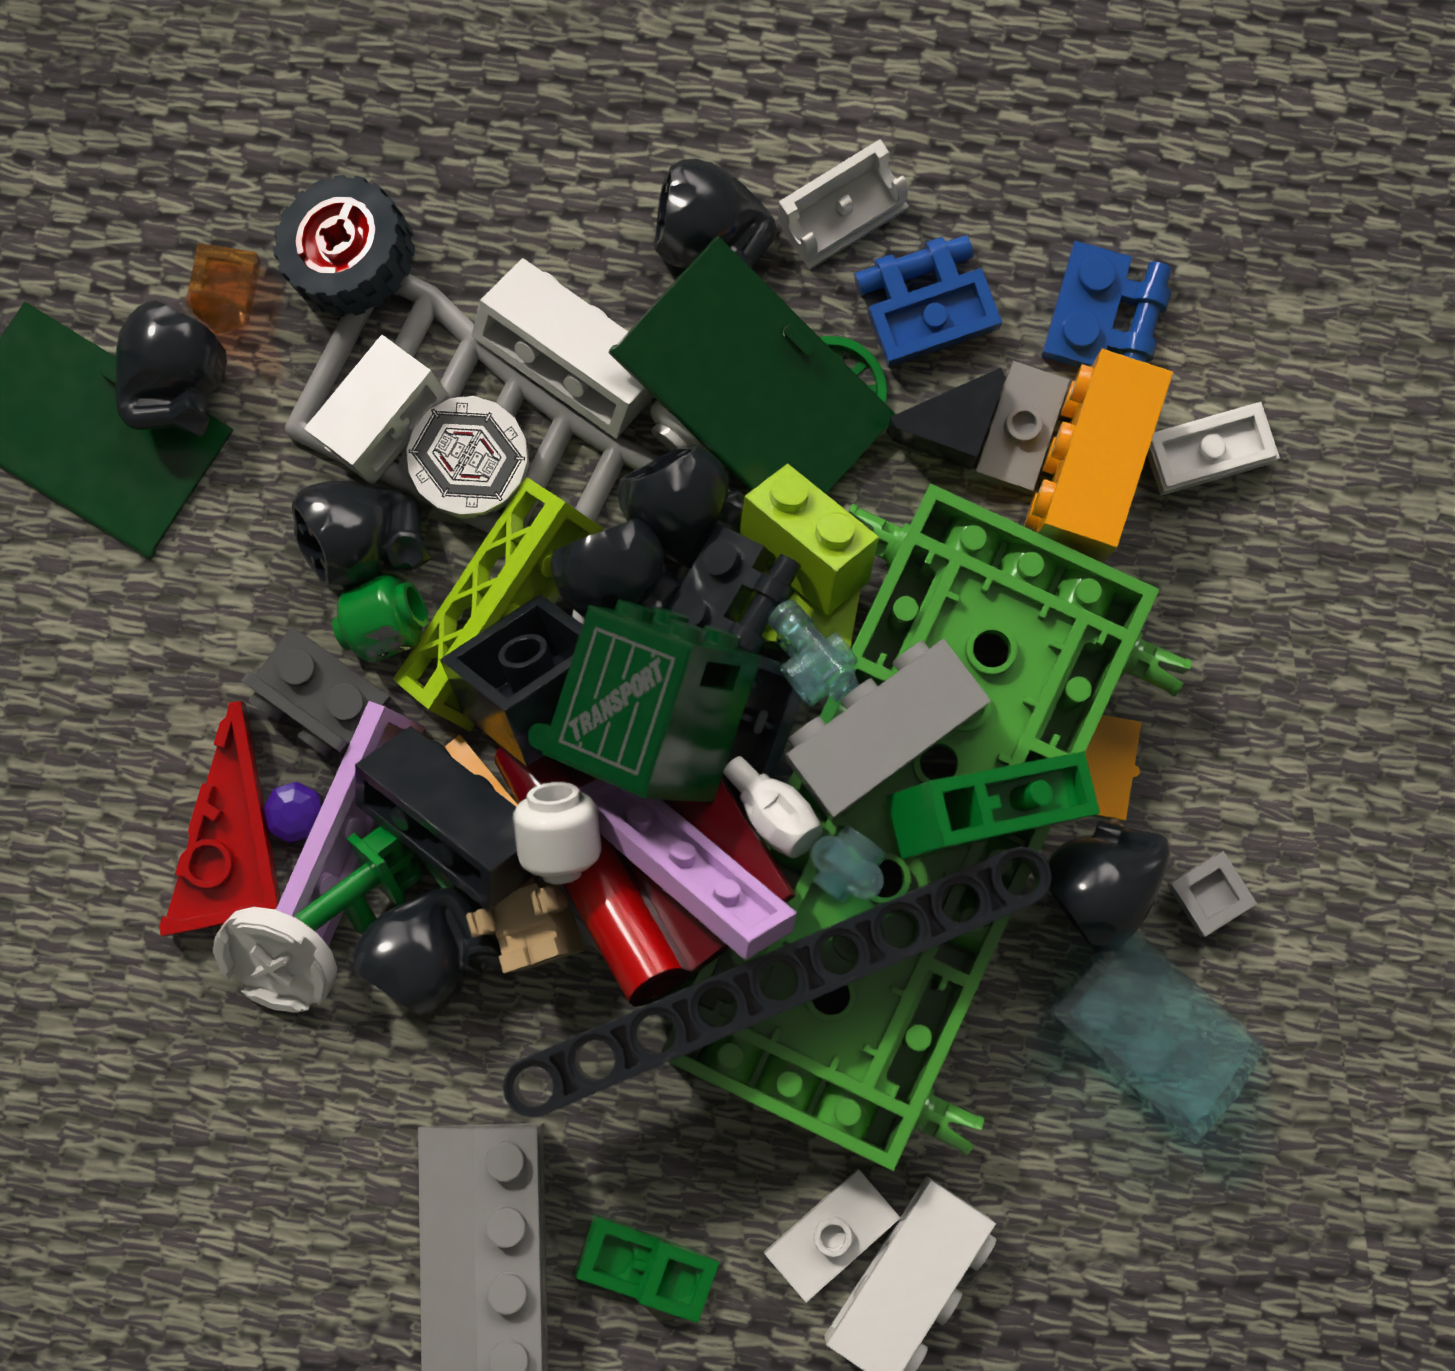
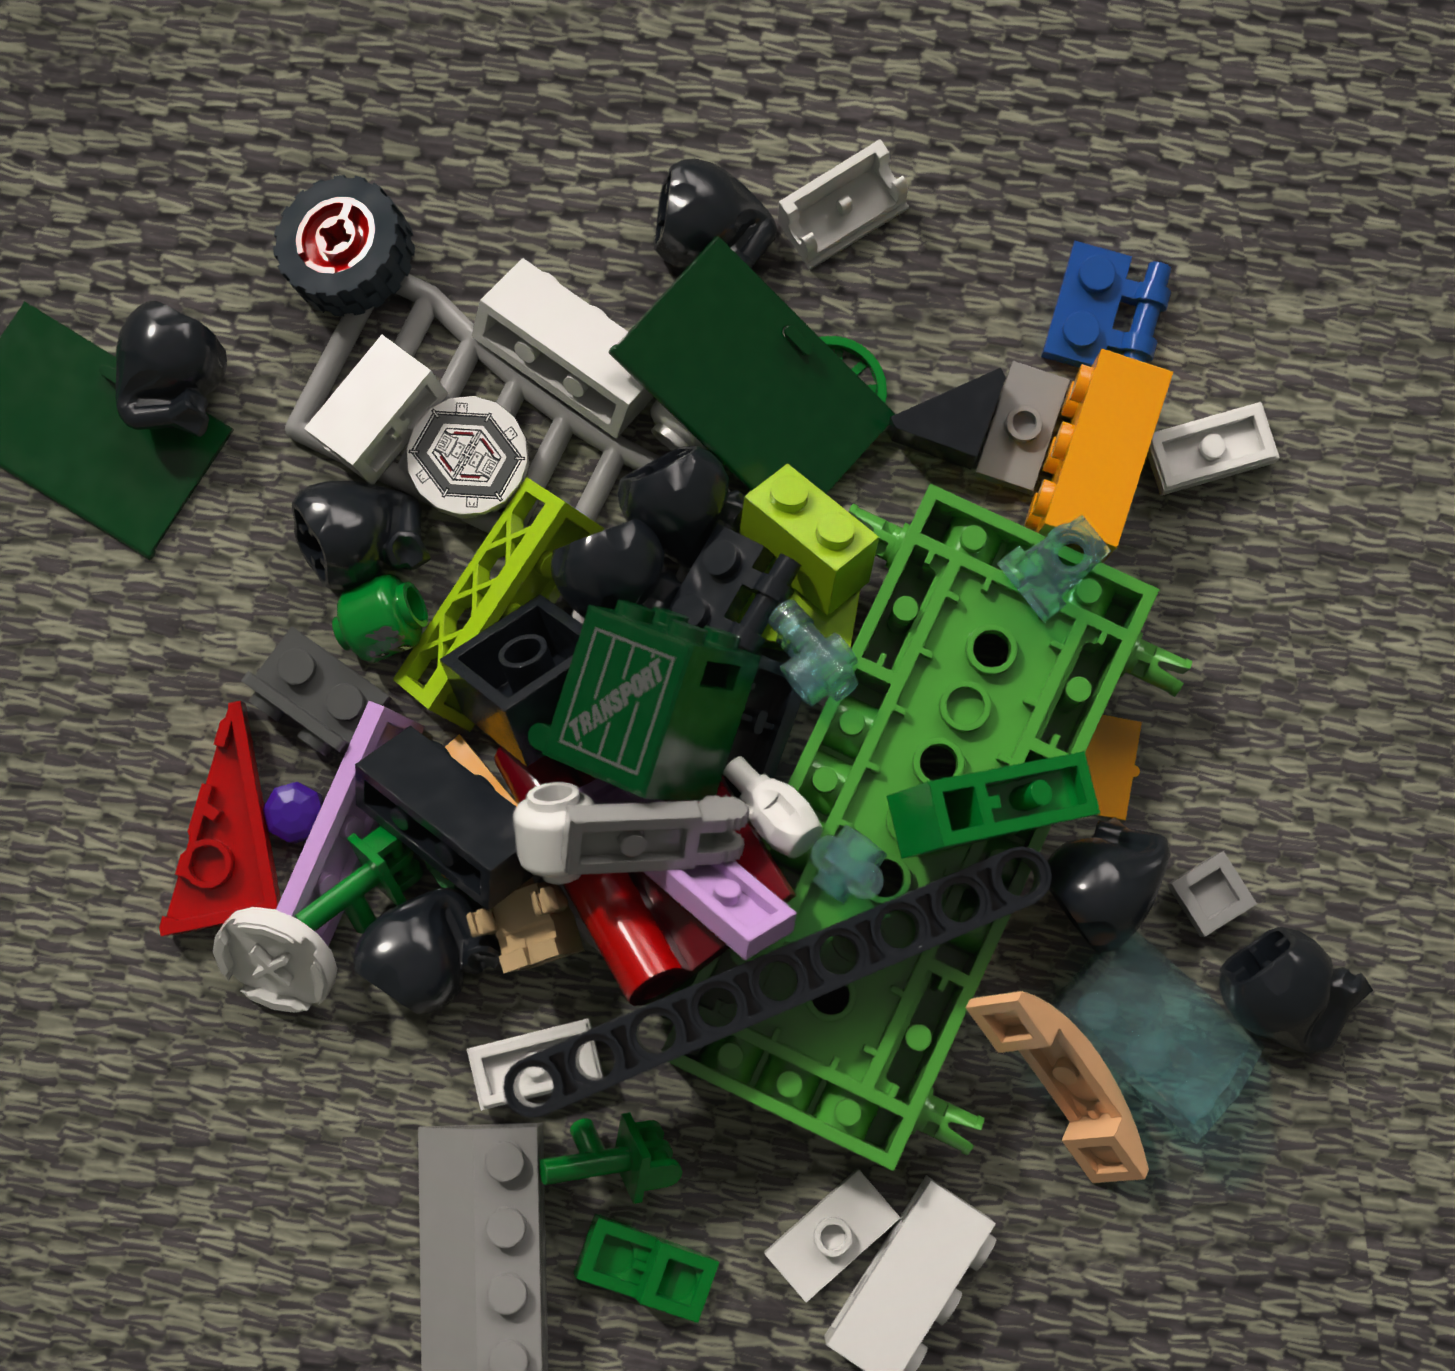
clear orange plate [185,243,261,334] -> none
light grey brick [785,639,991,821] -> none
blue plate [854,235,1002,368] -> none
none -> white plate [467,1018,604,1110]
none -> green arm [539,1112,682,1204]
none -> light grey hinge [561,795,749,875]
none -> light nougat slope [966,991,1149,1183]
none -> clear light blue plate [997,515,1111,623]
none -> black piece [1219,927,1373,1054]

